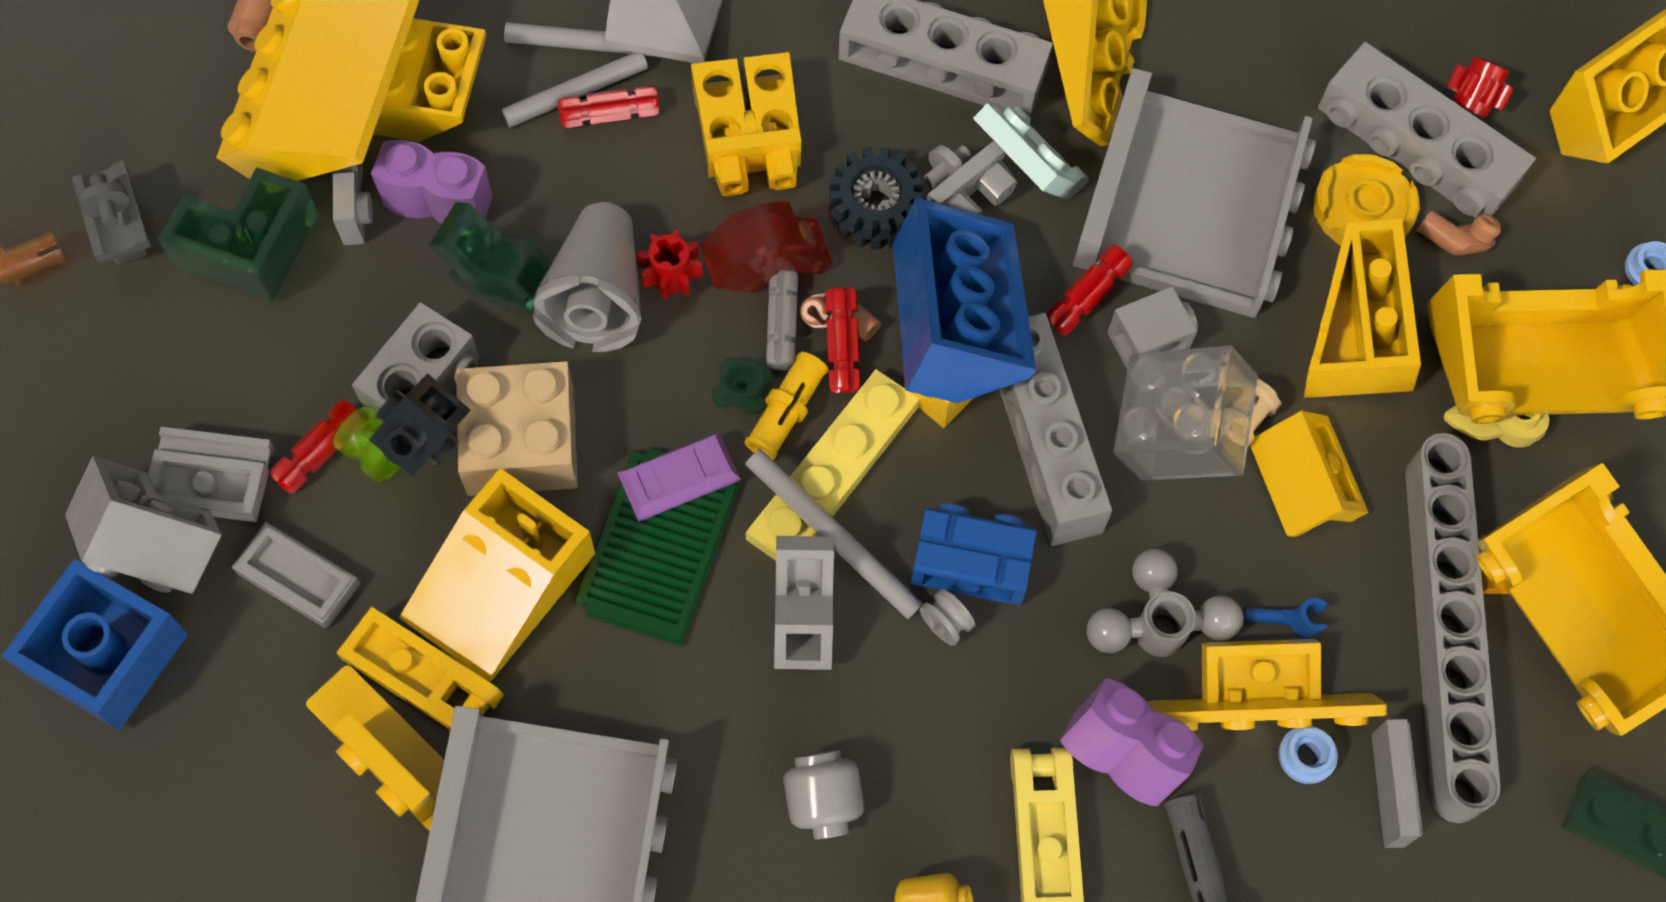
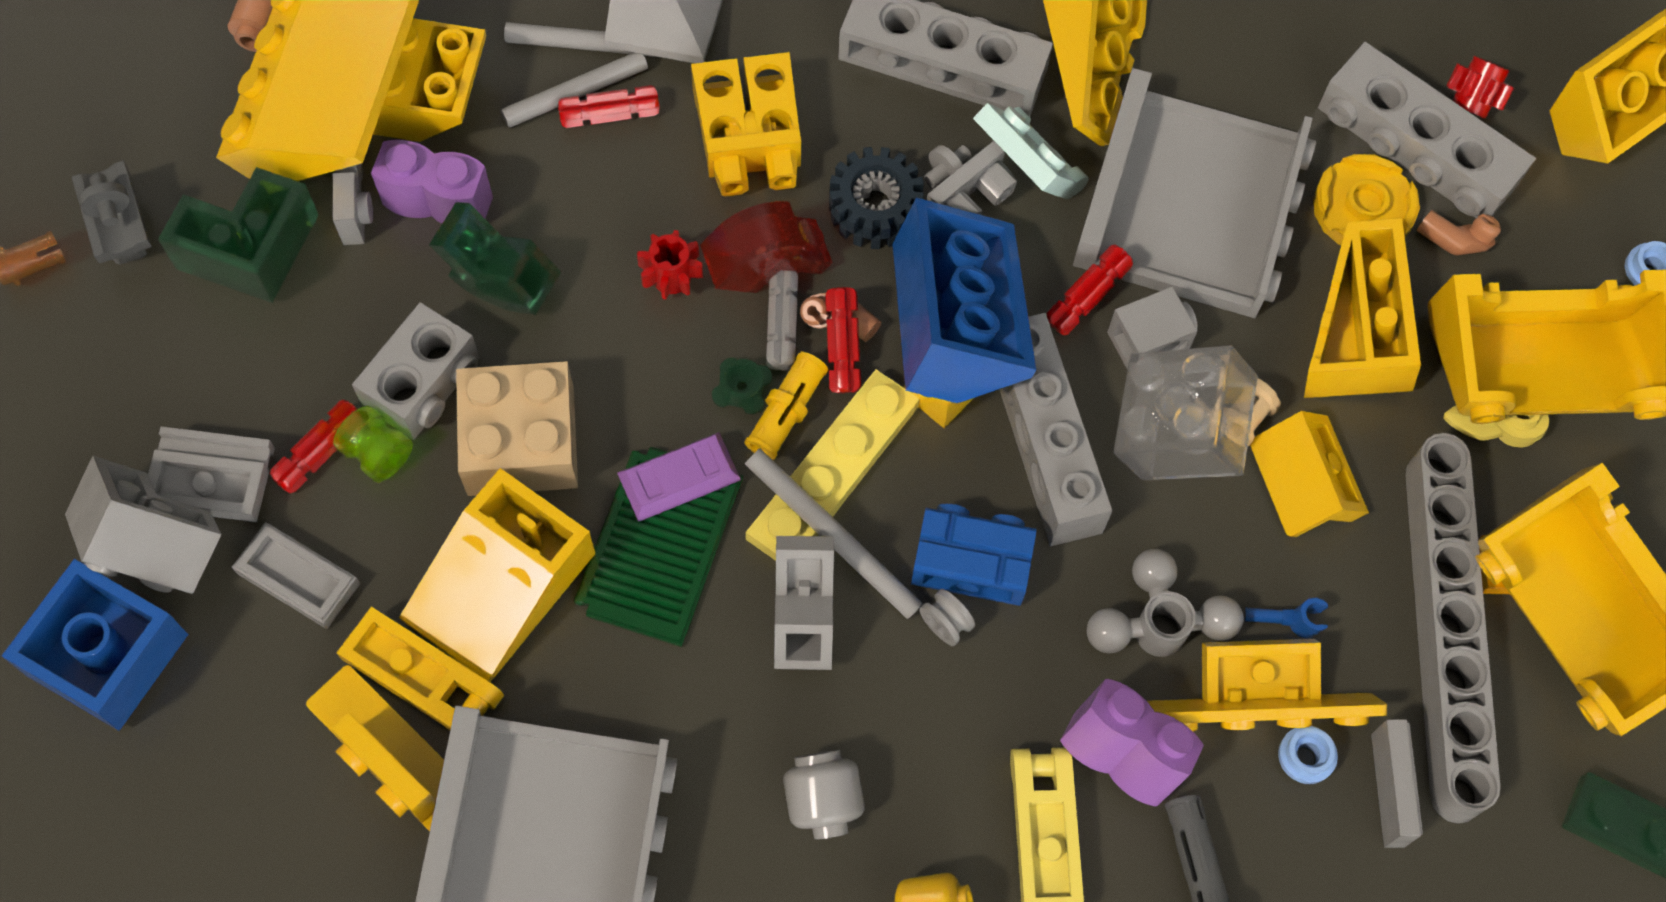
black brick [369,373,471,477] -> none
light grey cone [533,202,641,352] -> none

